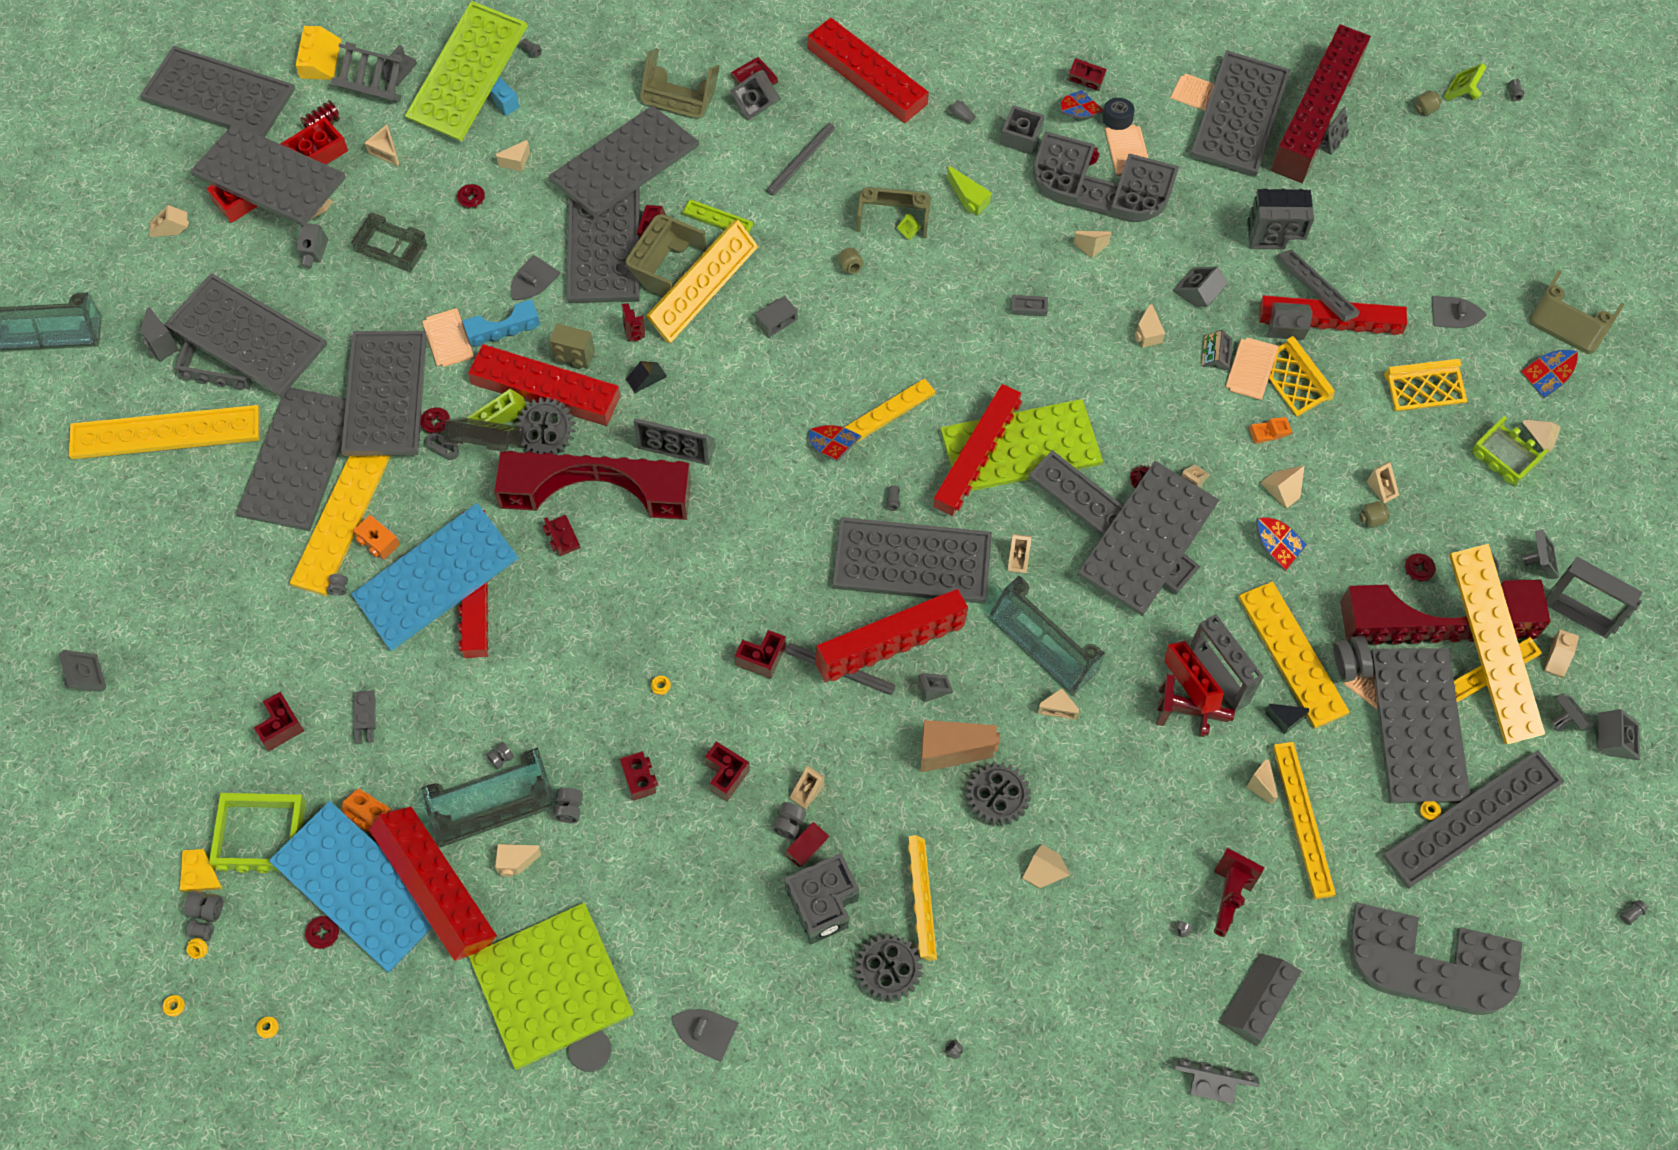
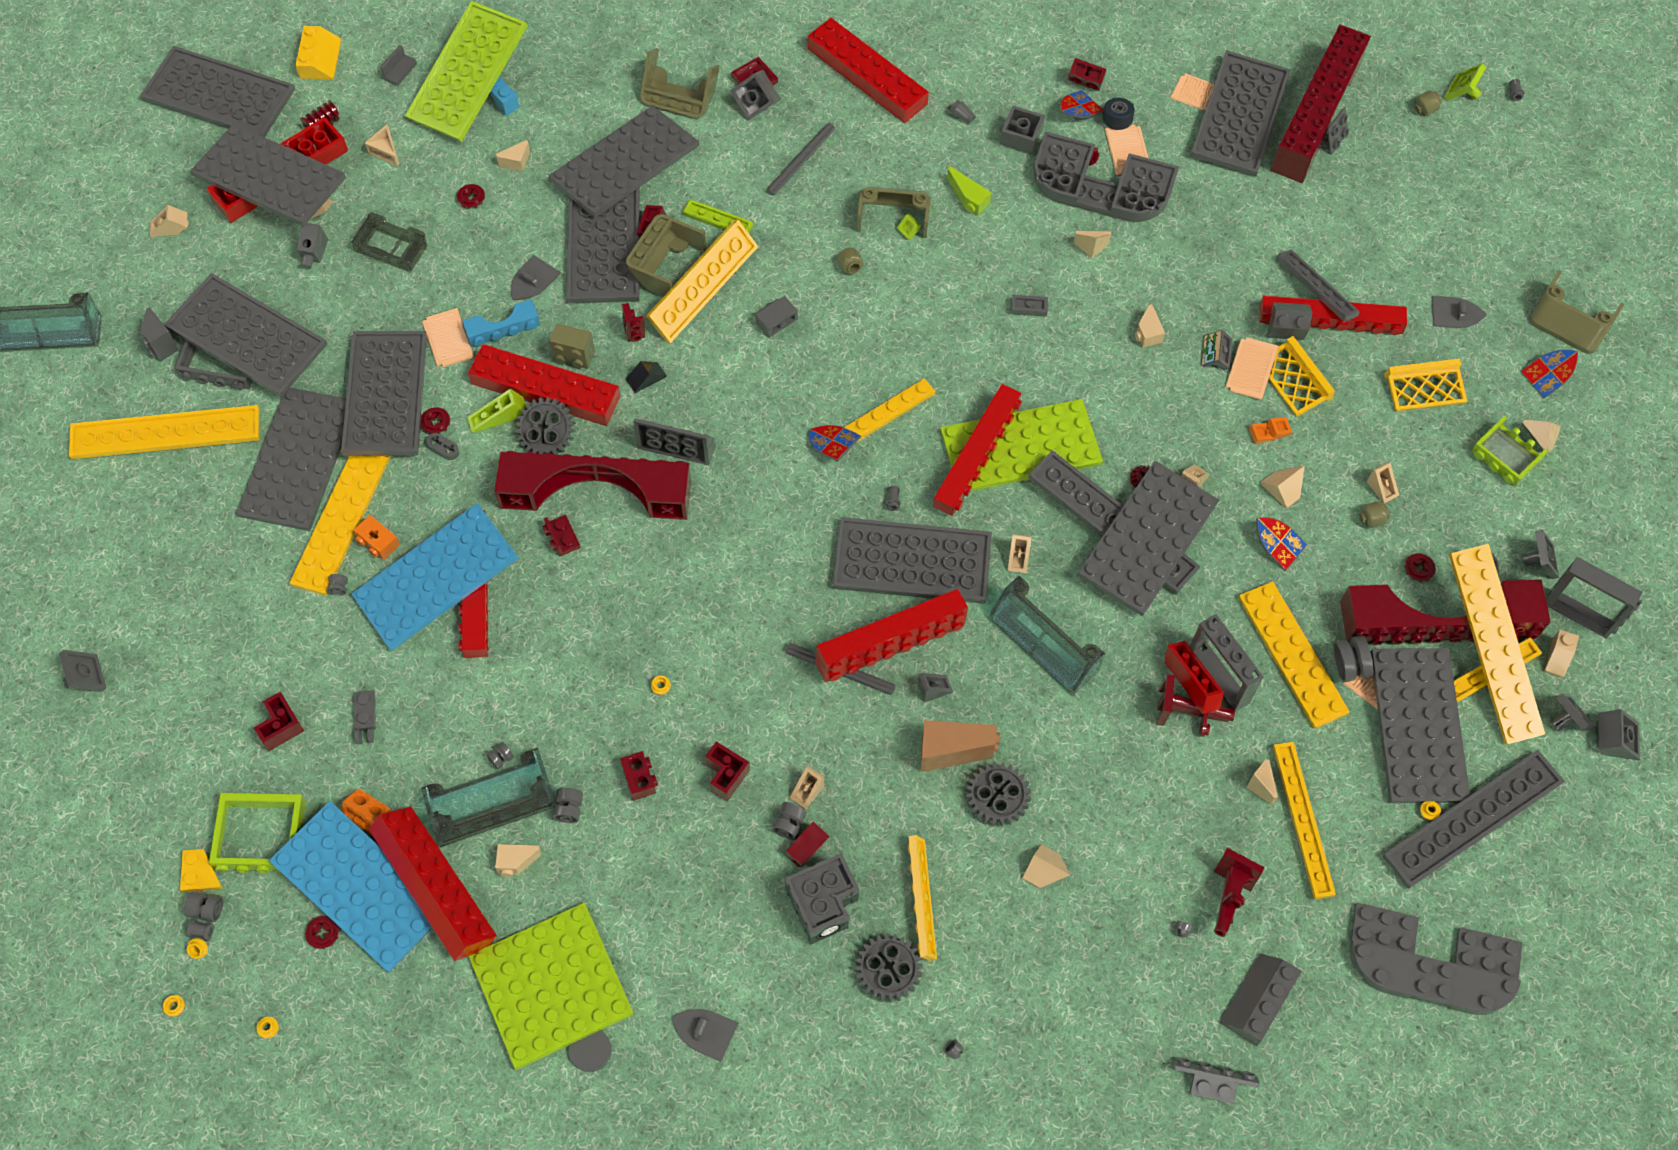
dark grey fence [331,42,409,102] -> none
clear smoke piece [444,417,524,452] -> none
dark grey pin [520,38,542,57] -> none
dark red brick [734,630,786,679] -> none
tan slope [1038,689,1079,720] -> none
dark grey slope [1173,266,1228,307] -> none
dark grey piece [1247,188,1314,250] -> none
black slope [1265,703,1309,734] -> none
dark grey pin [1620,900,1648,925] -> none

